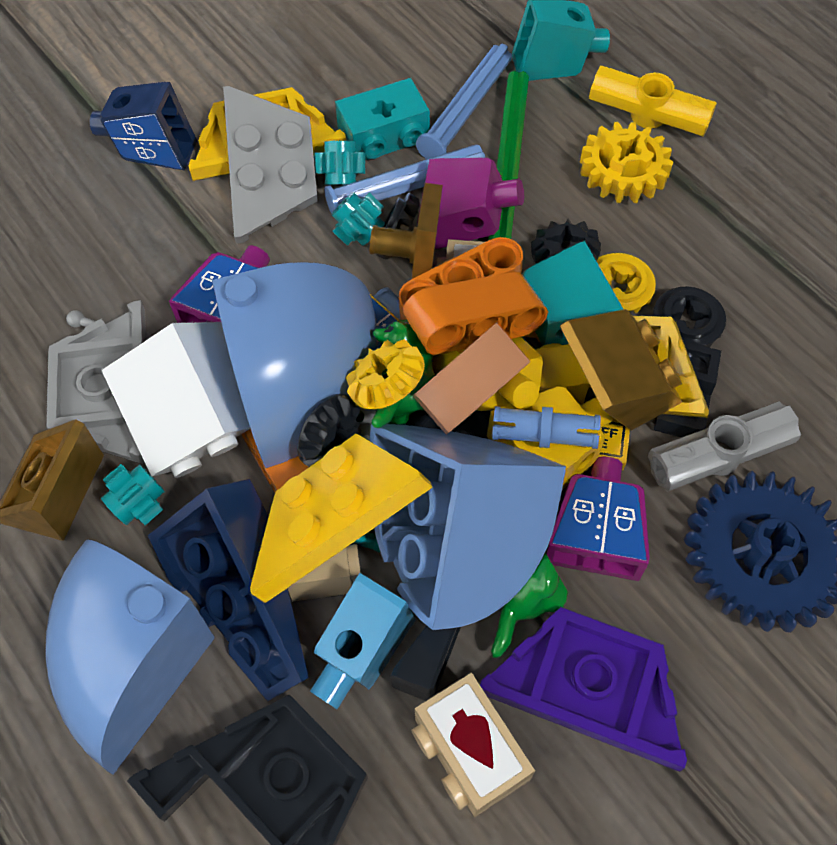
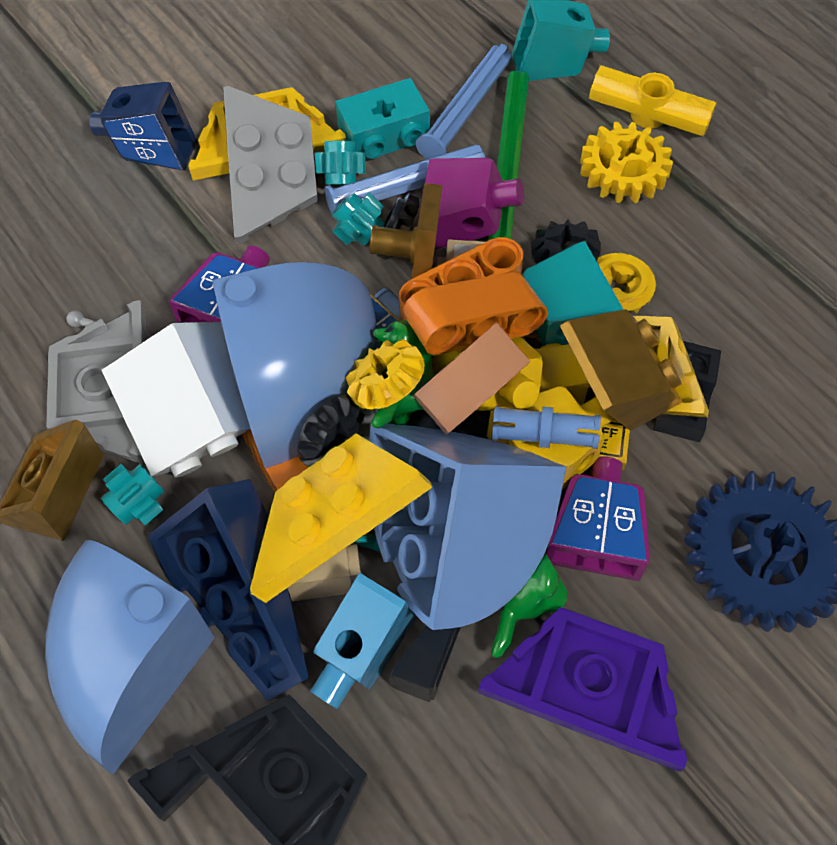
brick [411,672,535,818] -> none
light grey piece [648,401,801,492] -> none
black gear [653,286,726,347] -> none

